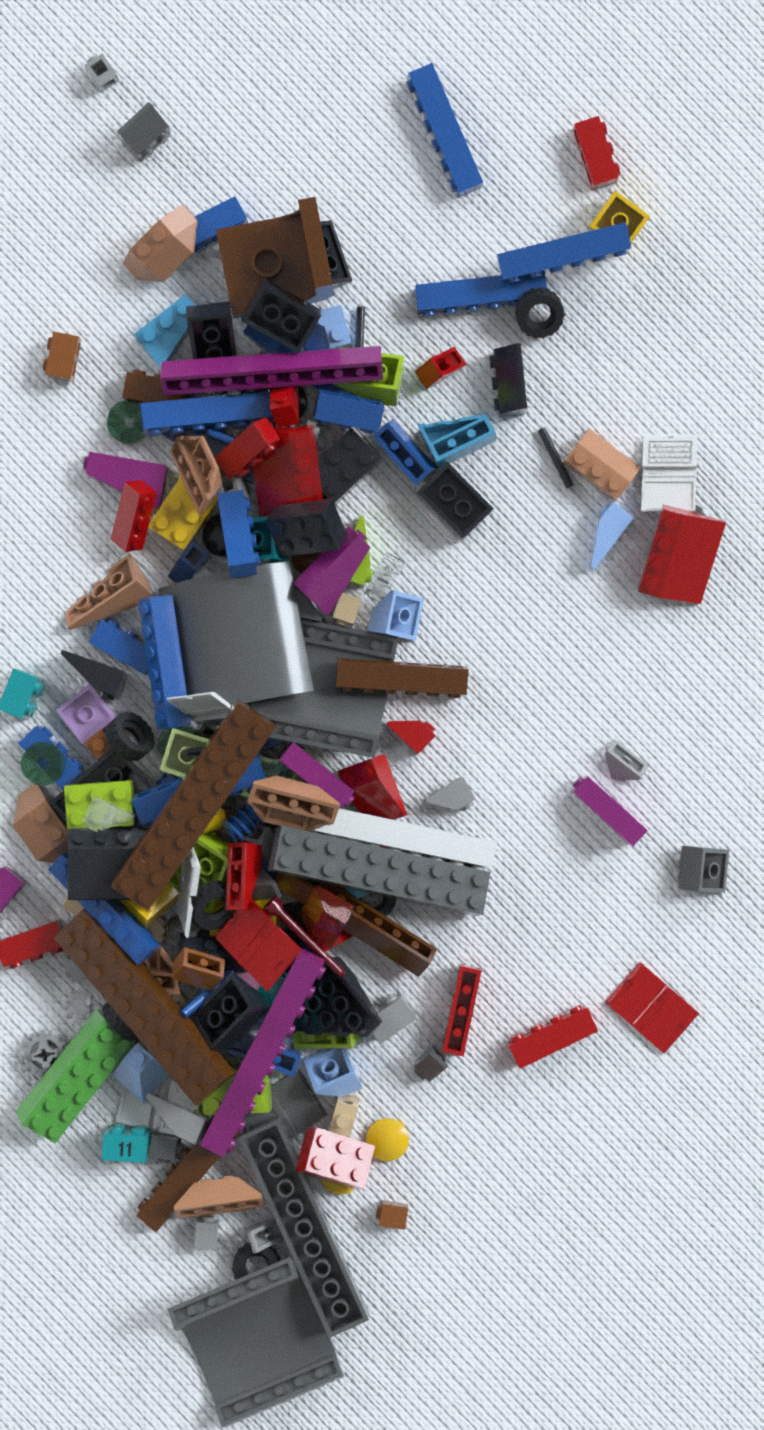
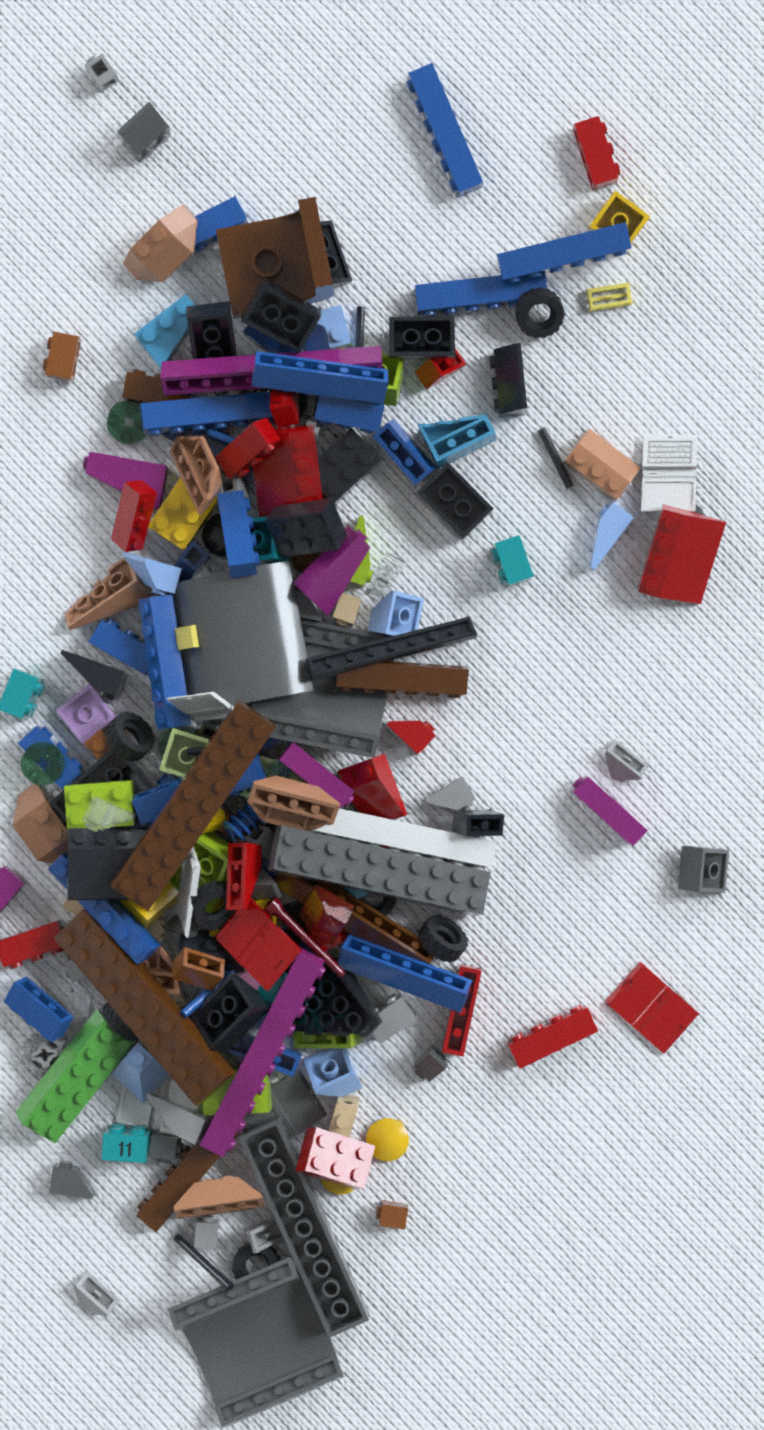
none -> blue brick [3,976,74,1042]
none -> dark grey slope [49,1160,96,1199]
none -> light grey slope [74,1271,120,1317]
none -> light blue slope [122,552,182,595]
none -> black bar [173,1234,234,1291]
none -> light yellow tile [175,625,199,650]
none -> blue brick [252,351,388,404]
none -> black tile [305,616,477,681]
none -> blue brick [338,935,472,1013]
none -> black slope [389,316,455,358]
none -> black tyre [418,915,468,963]
none -> black brick [452,809,505,836]
none -> teal brick [490,535,534,588]
none -> light yellow tile [586,282,633,312]

